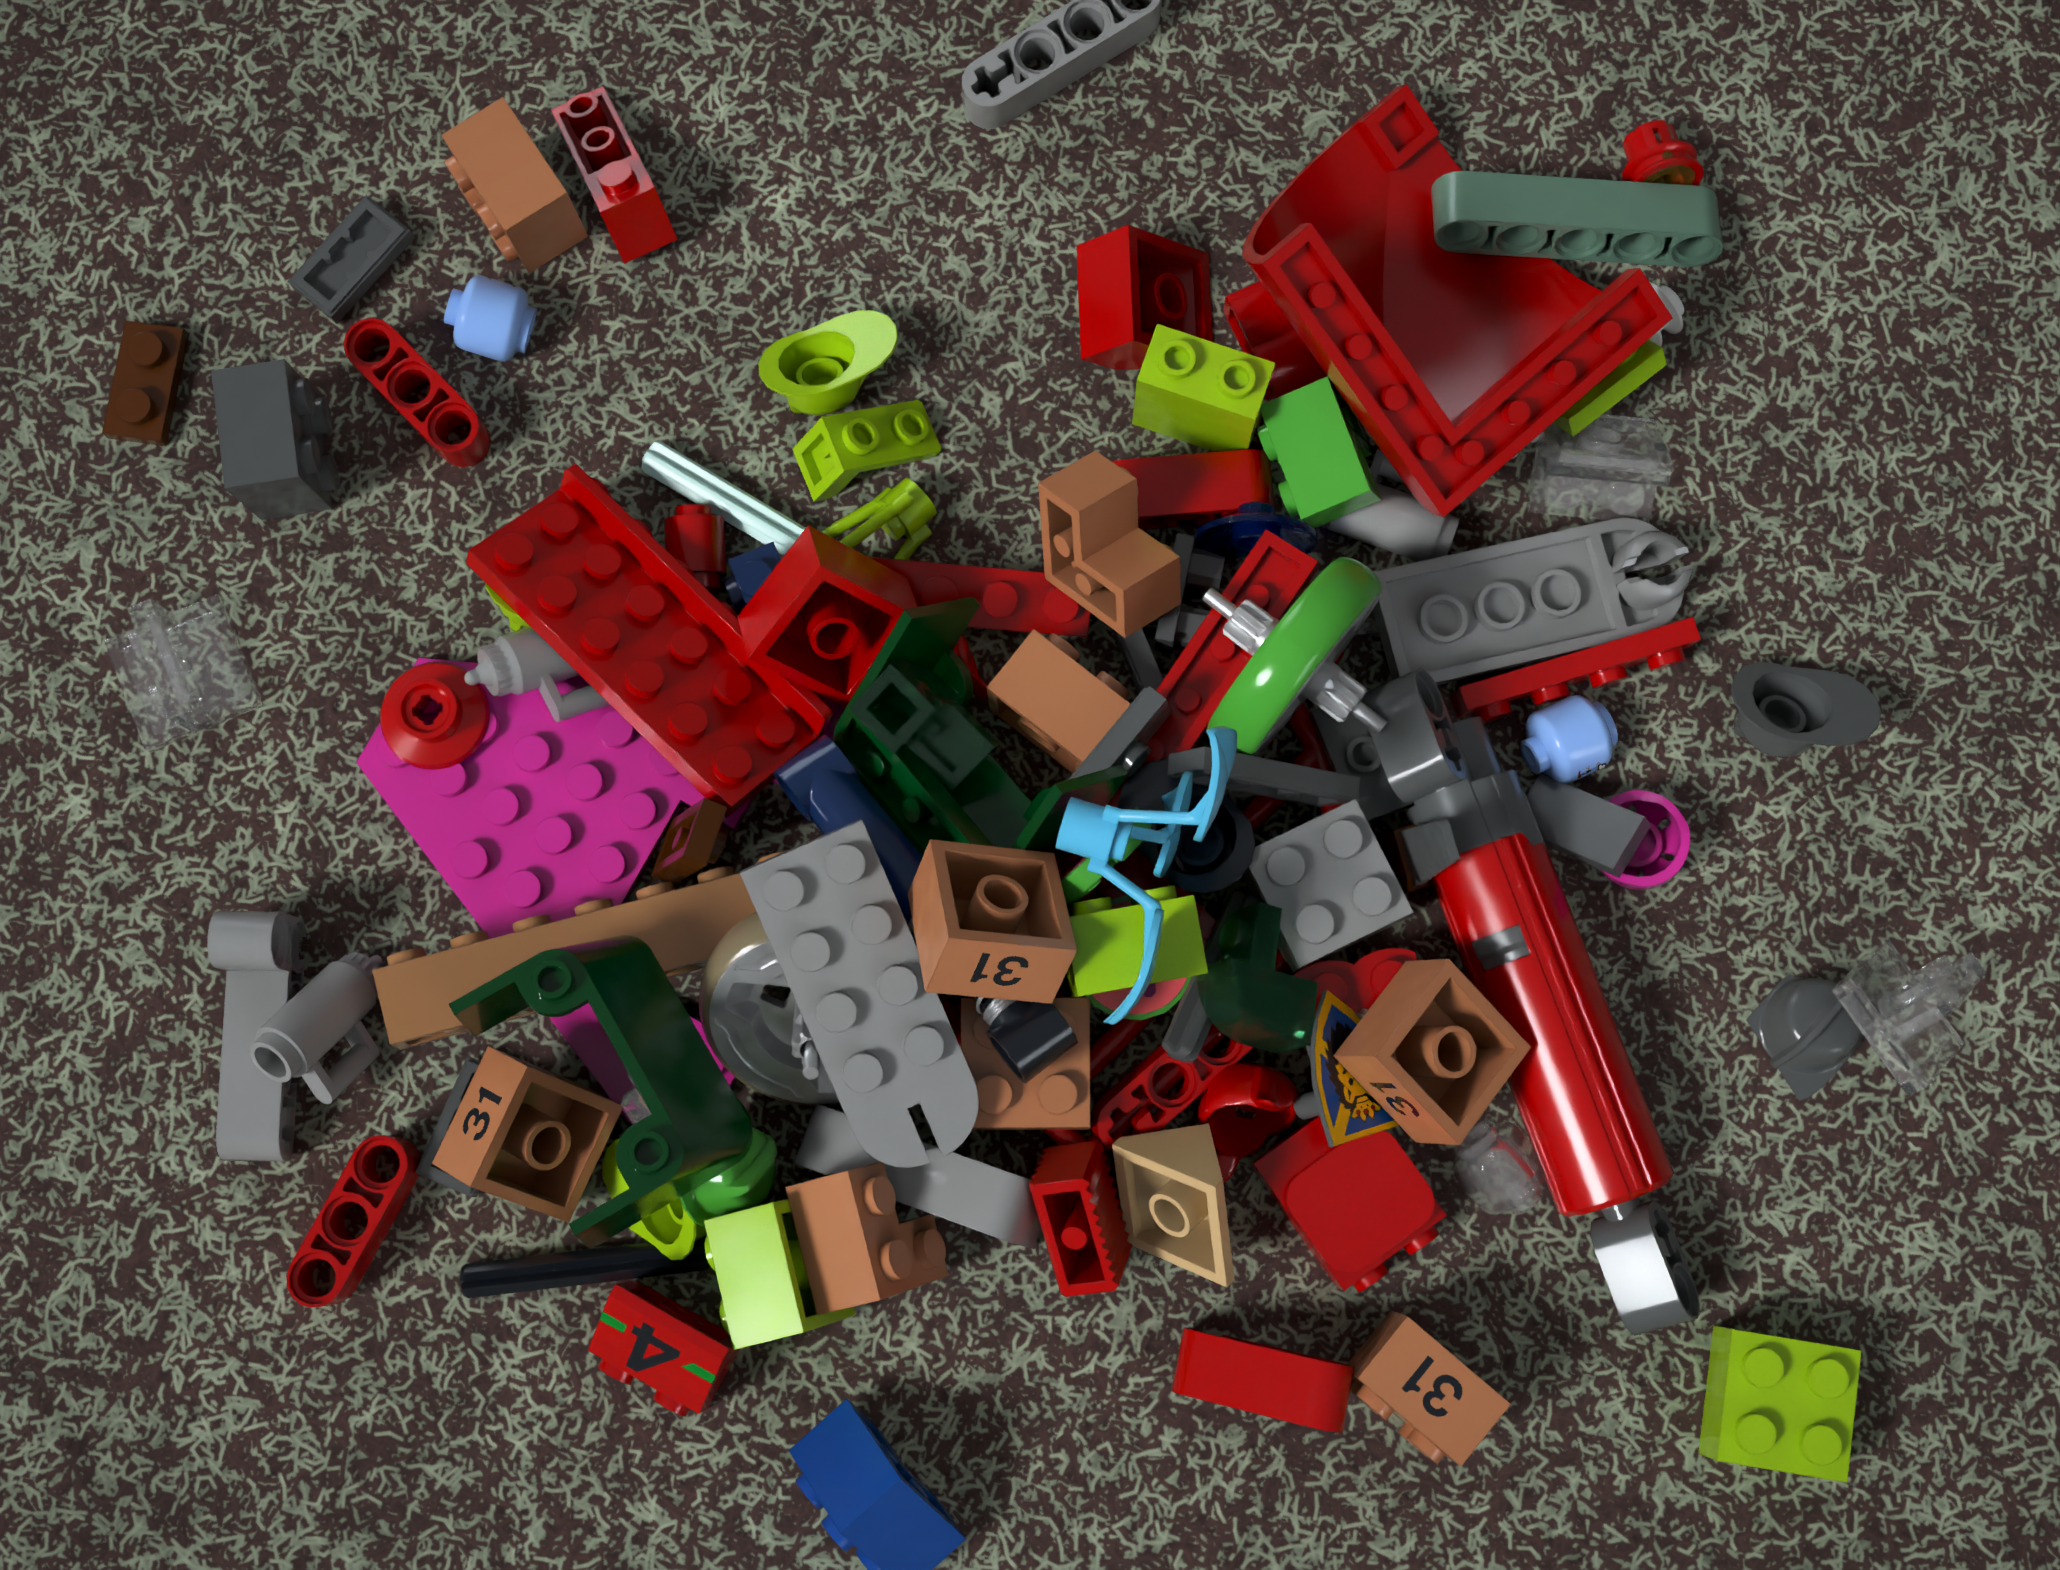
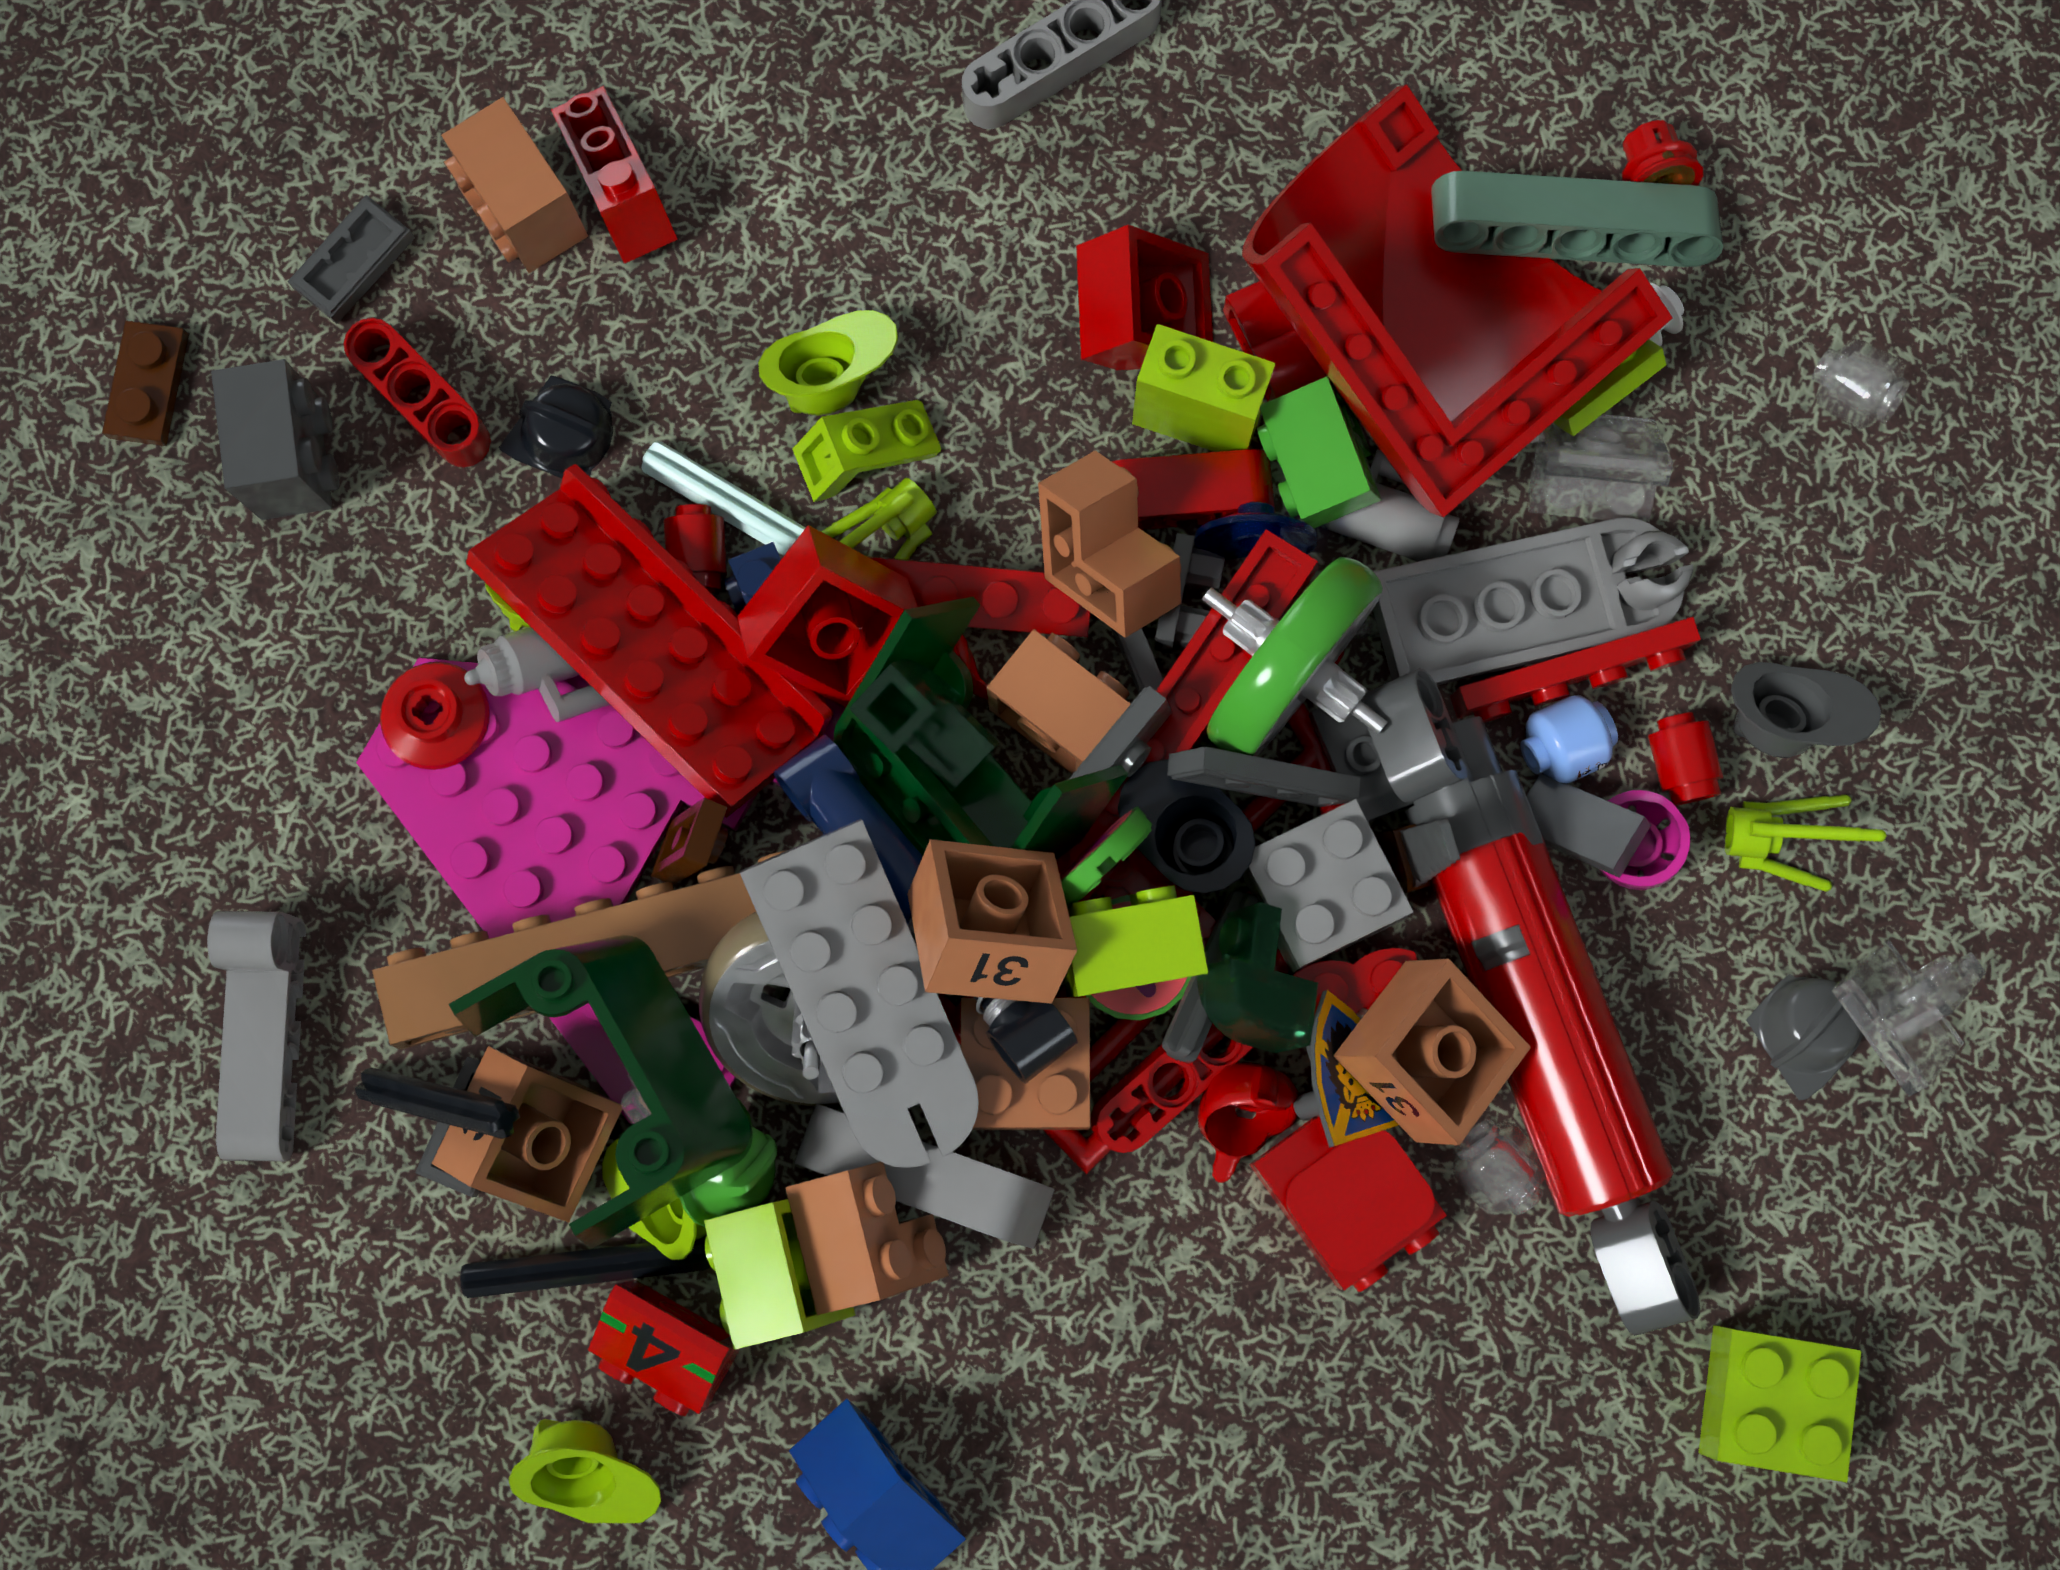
clear bracket [104,594,264,753] -> none
light grey piece [250,952,383,1104] -> none
red beam [286,1135,421,1308] -> none
light blue head [444,275,537,362] -> none
red brick [1028,1140,1133,1297] -> none
medium azure plant [1055,726,1238,1025] -> none
tan slope [1112,1123,1234,1287] -> none
red beam [1171,1327,1355,1433] -> none
nougat brick [1347,1310,1511,1466] -> none
none -> black axle [355,1067,520,1139]
none -> black piece [498,375,613,478]
none -> lime piece [509,1419,661,1523]
none -> red brick [1648,712,1724,806]
none -> lime plant [1725,795,1887,892]
none -> clear head [1812,339,1910,429]

